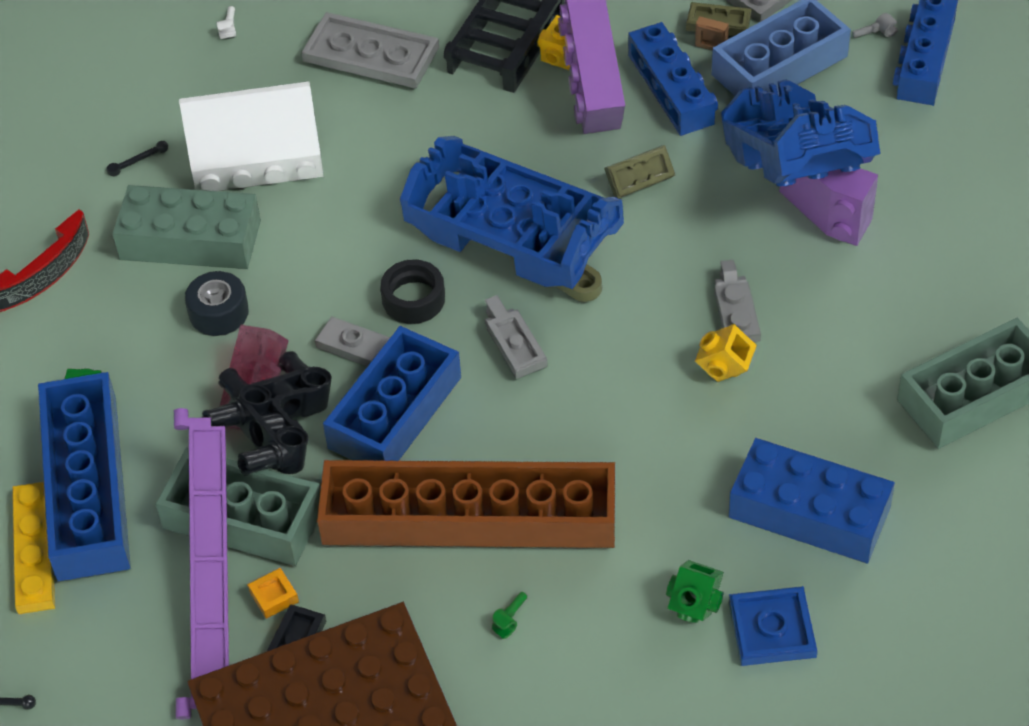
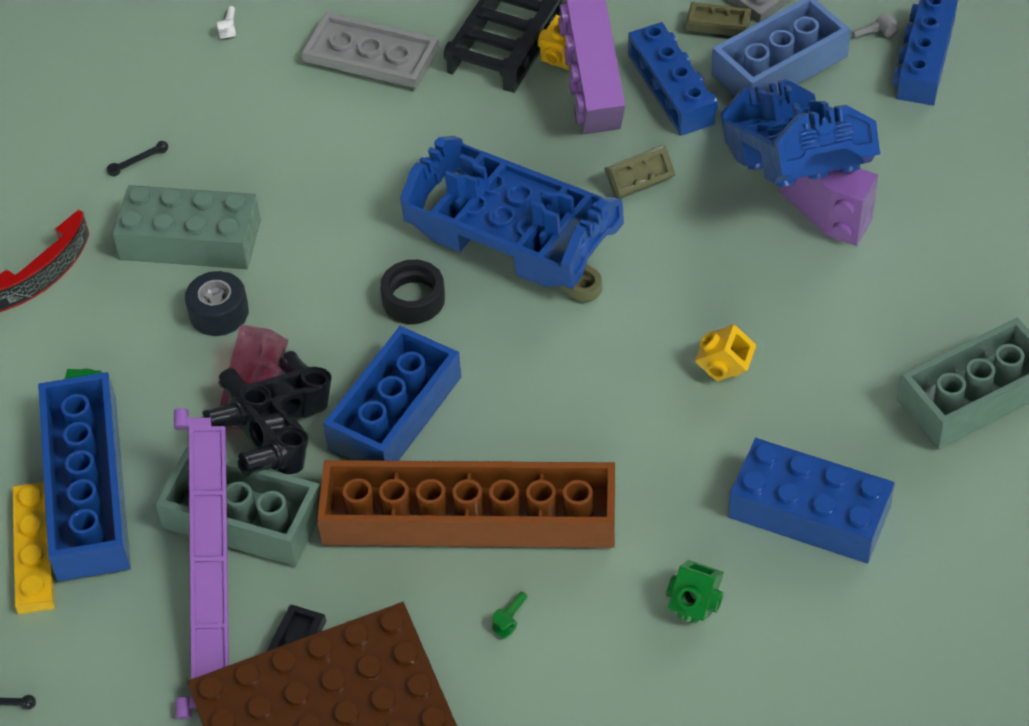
white slope [179,81,324,191] -> none
light orange plate [247,567,299,619] -> none
light grey plate [315,316,390,367] -> none
light grey hinge [485,295,547,379] -> none
medium nougat tile [695,16,729,50] -> none
light grey hinge [714,260,761,342] -> none
blue tile [729,586,817,666] -> none

